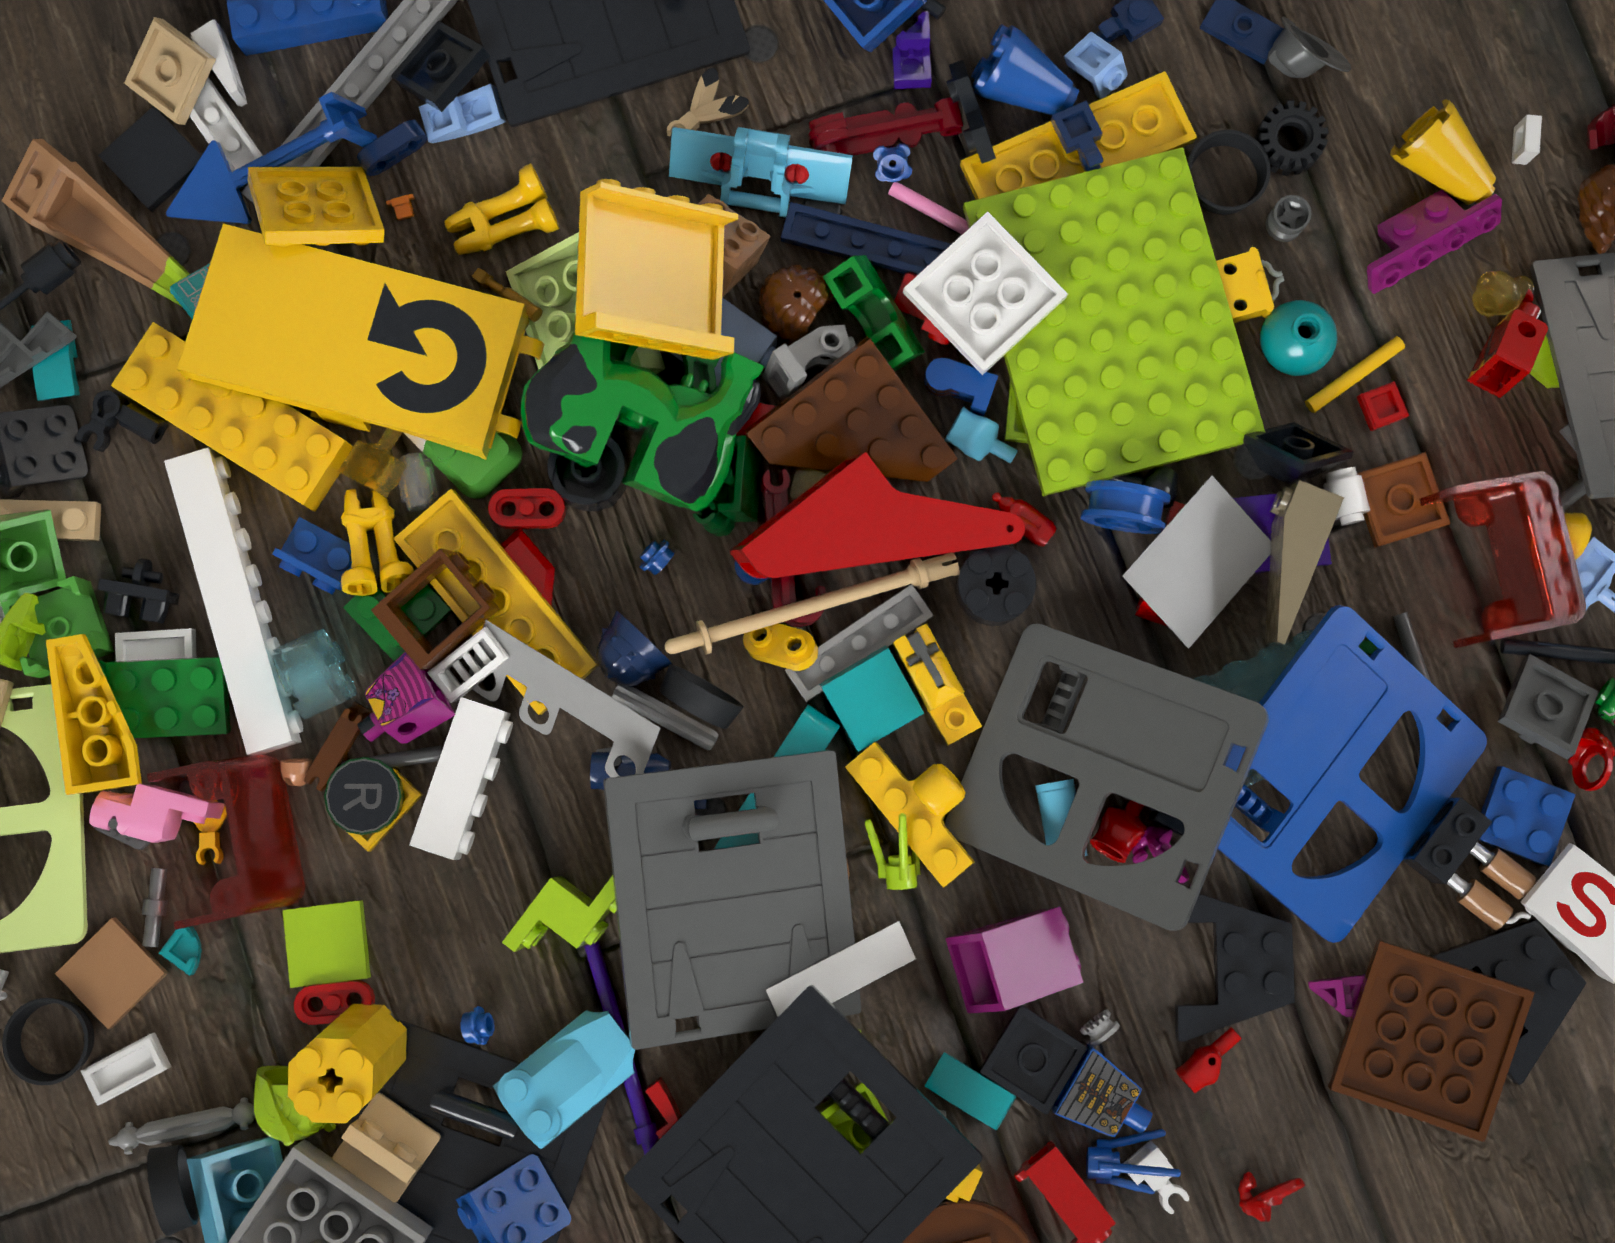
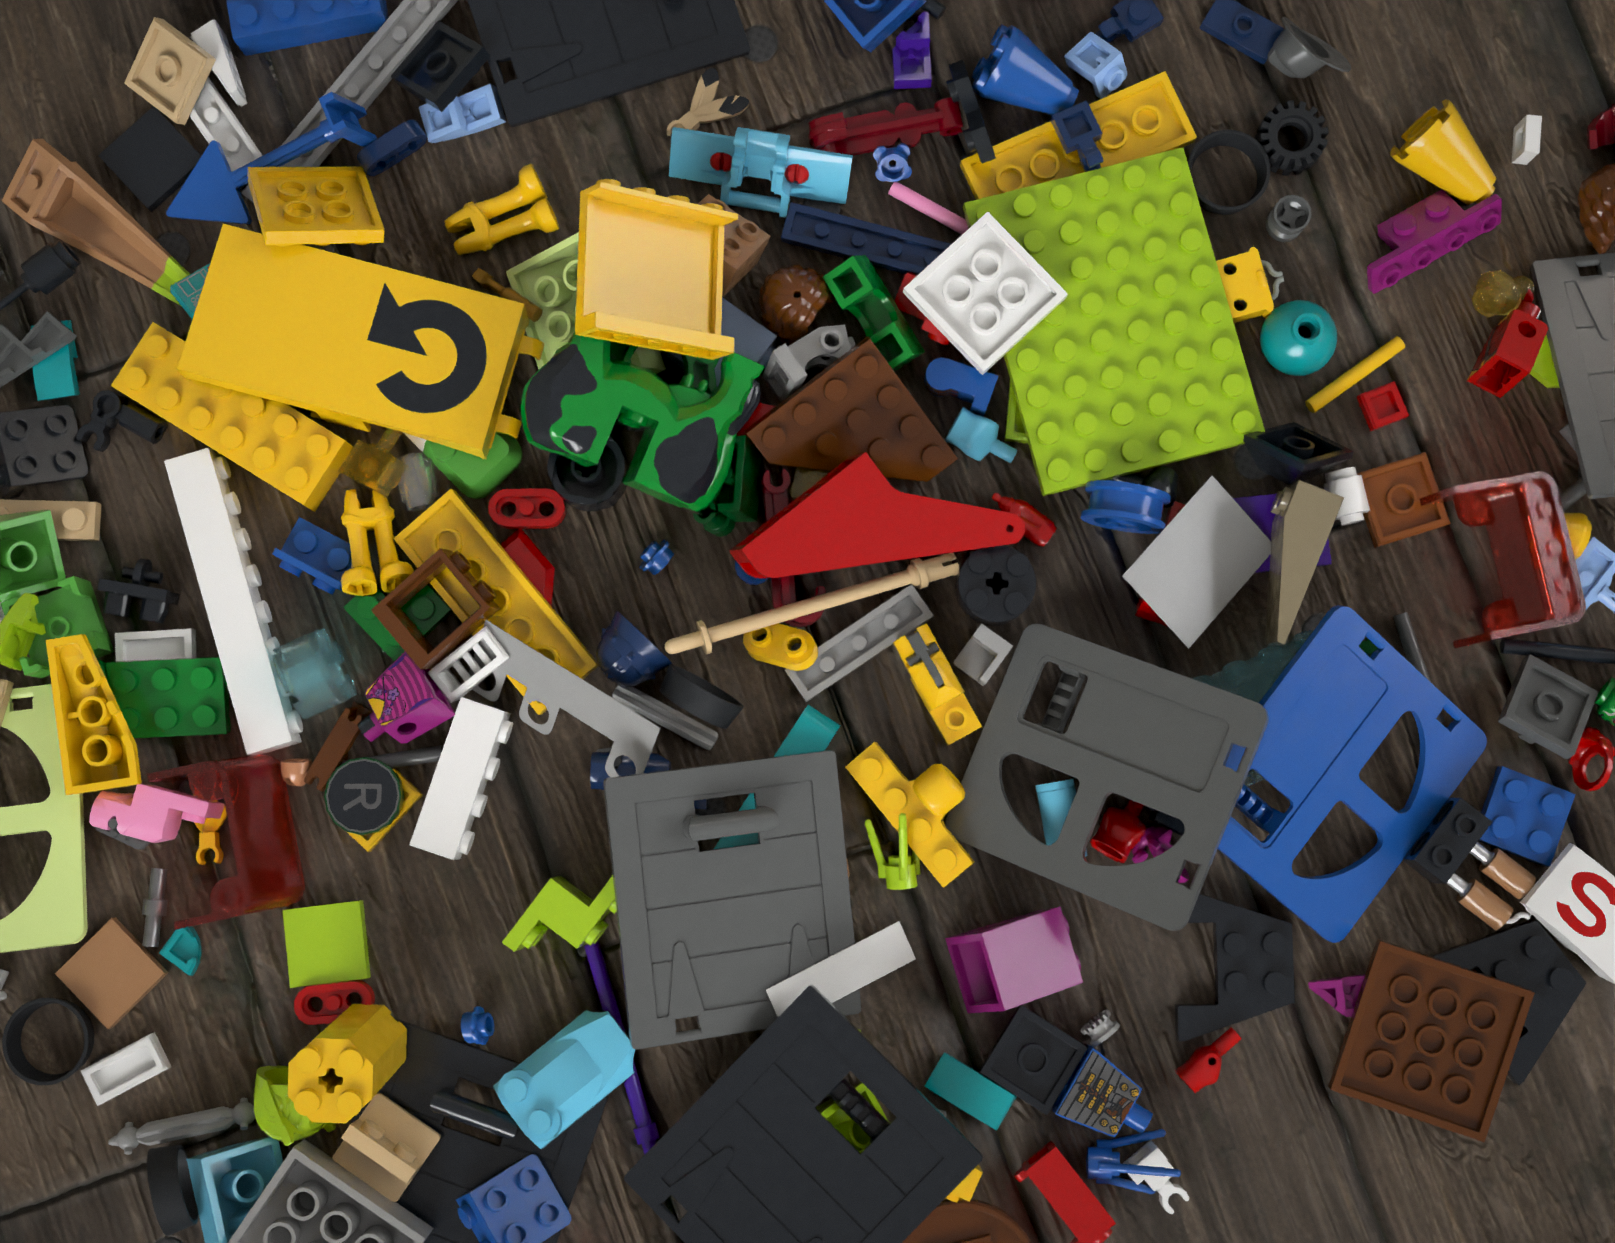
orange piece [386,194,415,221] -> none
red slope [645,1077,681,1139] -> none
teal tile [819,645,924,752] -> none
red piece [1238,1171,1306,1222] -> none
none -> light grey panel [954,623,1013,686]

